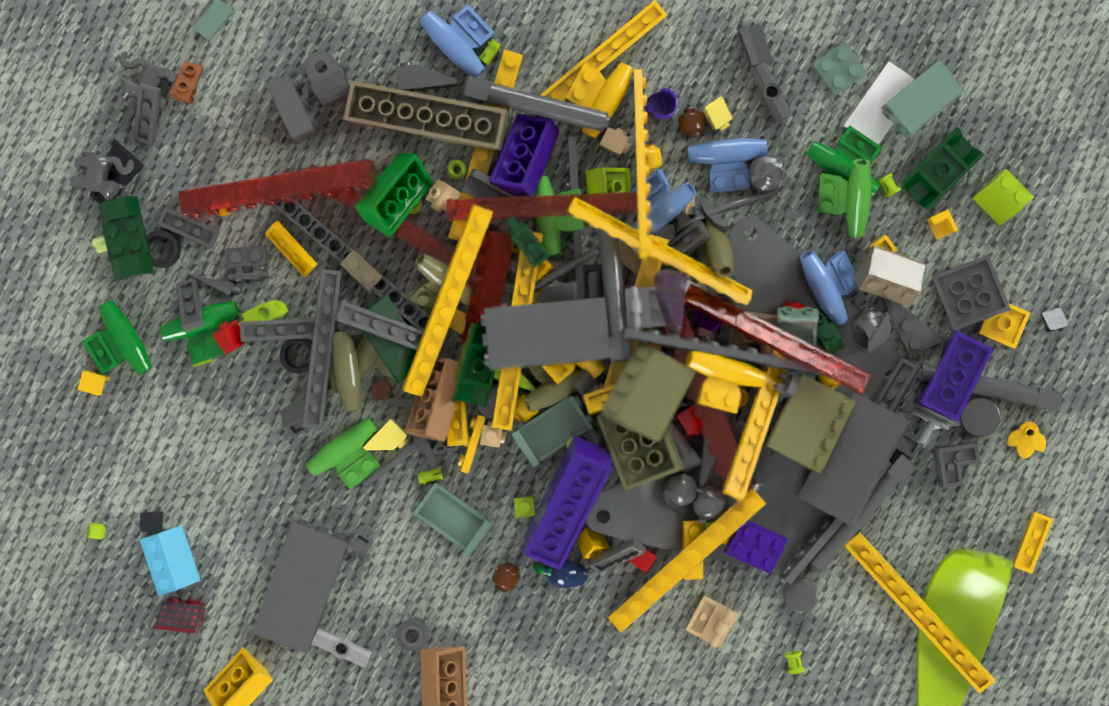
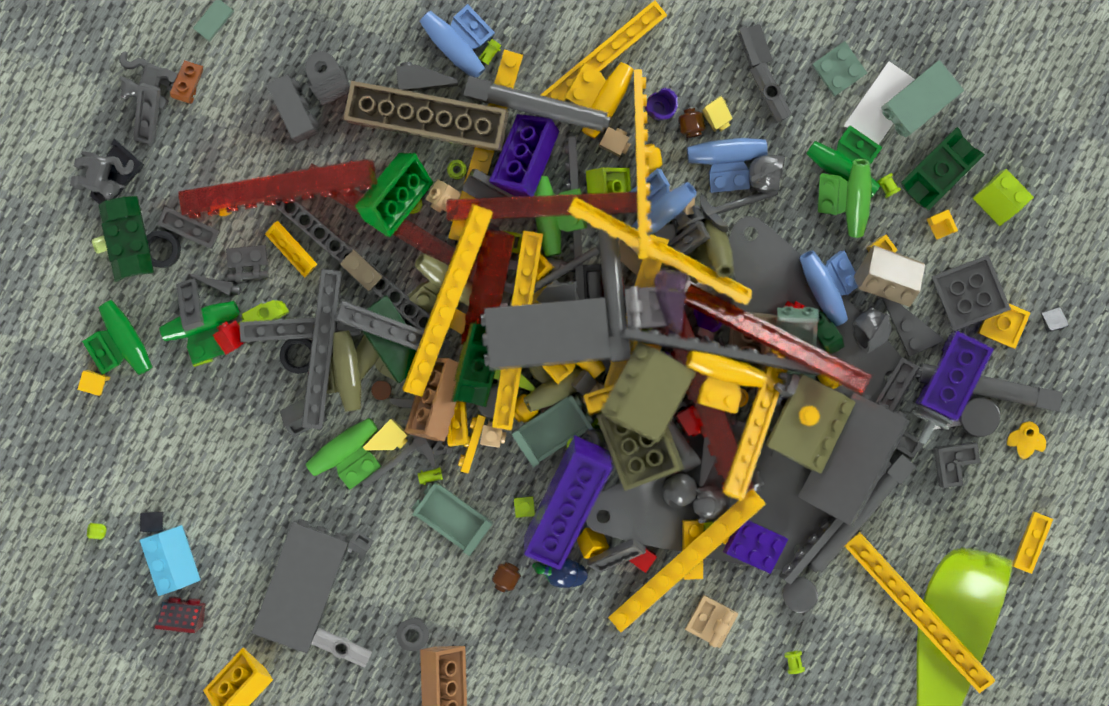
dark green hinge [506,215,550,268] -> none
none -> yellow plate [799,406,820,426]

